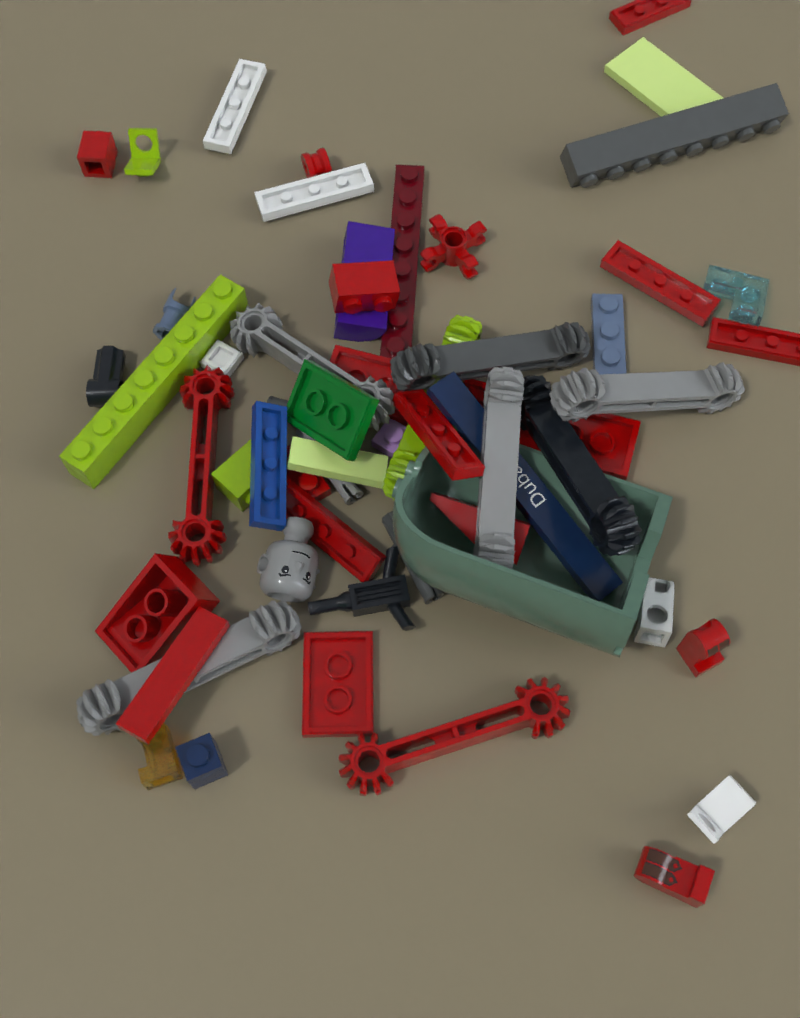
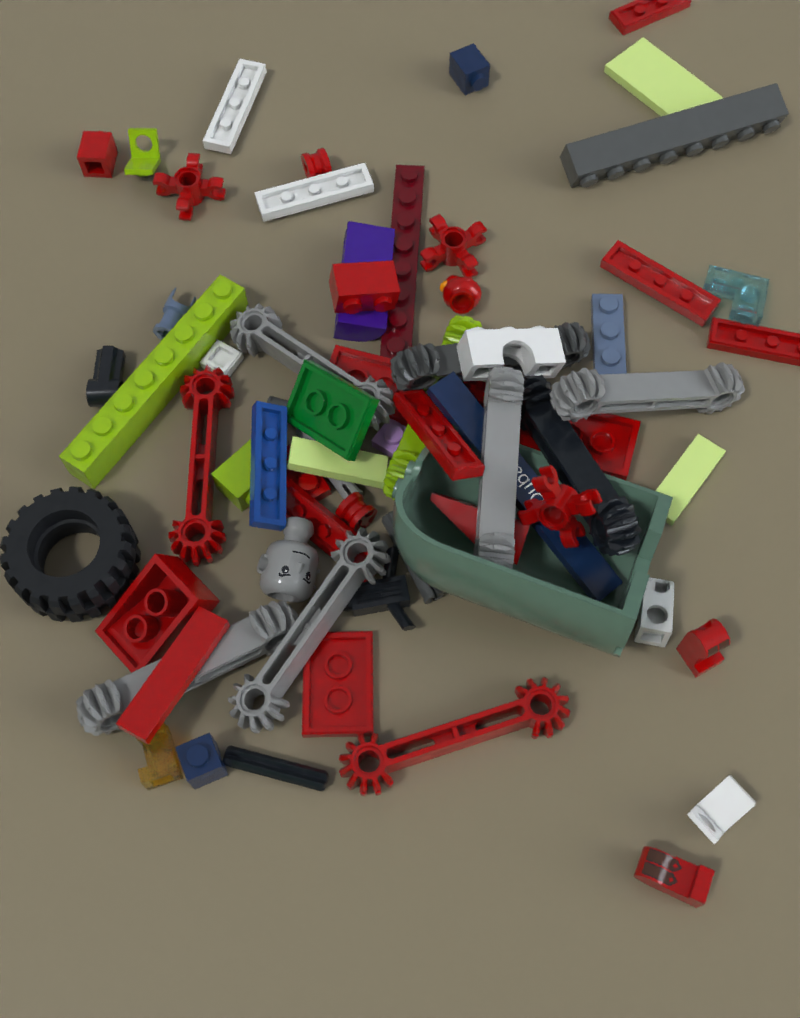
none -> black tyre [0,486,141,622]
none -> red pin [153,153,226,221]
none -> black axle [223,746,329,791]
none -> light grey arm [228,527,391,733]
none -> red wheel [335,492,377,532]
none -> red animal [440,275,482,314]
none -> dark blue brick [449,43,490,95]
none -> white arch [456,326,566,381]
none -> red pin [517,465,603,549]
none -> yellowish green tile [656,434,726,526]

